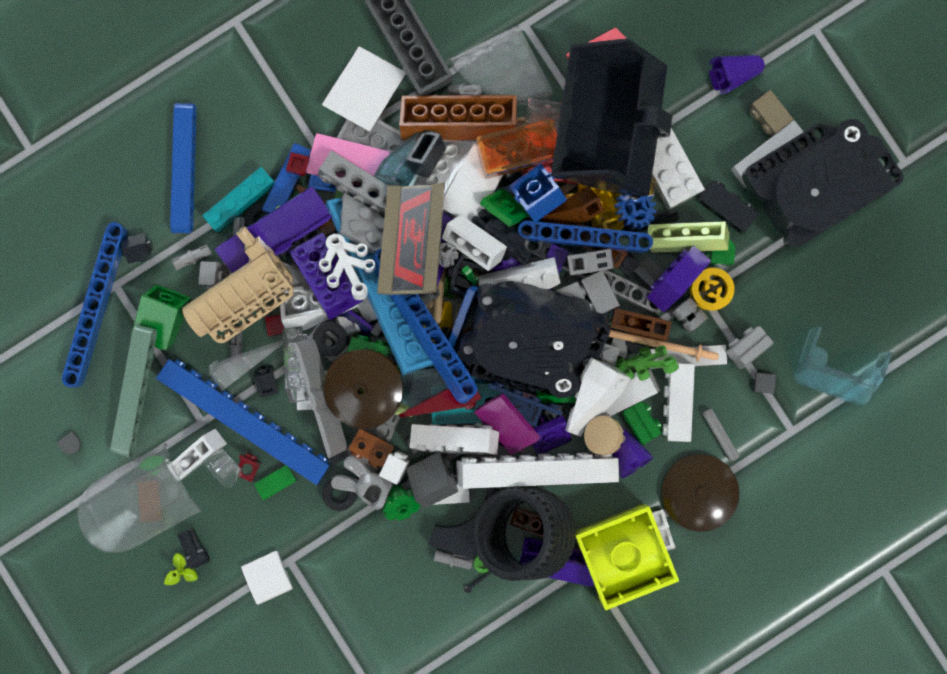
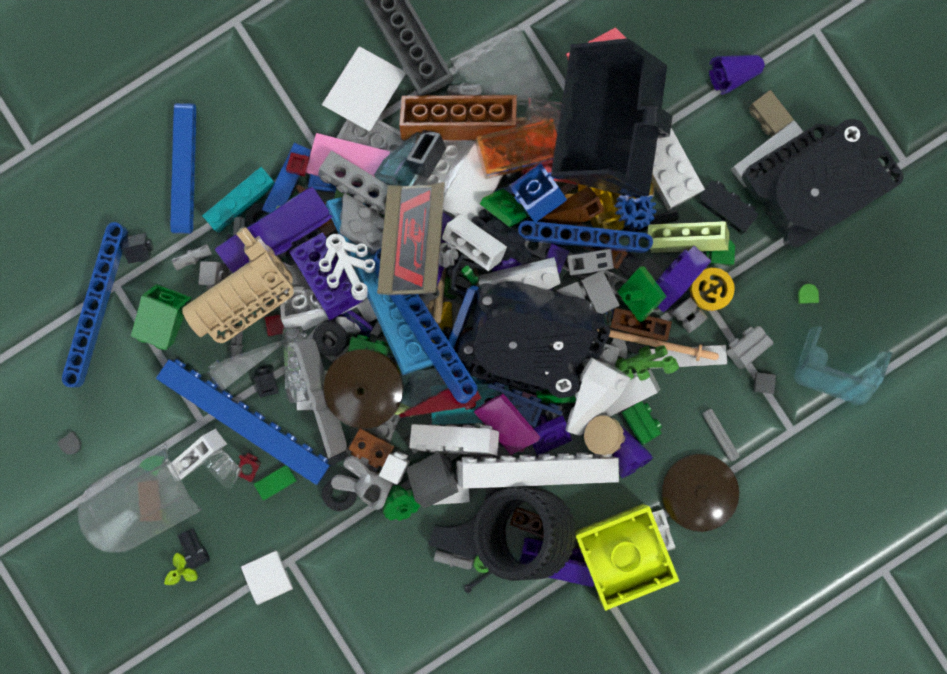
sand green beam [110,325,157,458] -> none
white brick [662,363,695,442] -> none
none -> green tile [617,266,667,322]
none -> bright green tile [798,284,819,304]

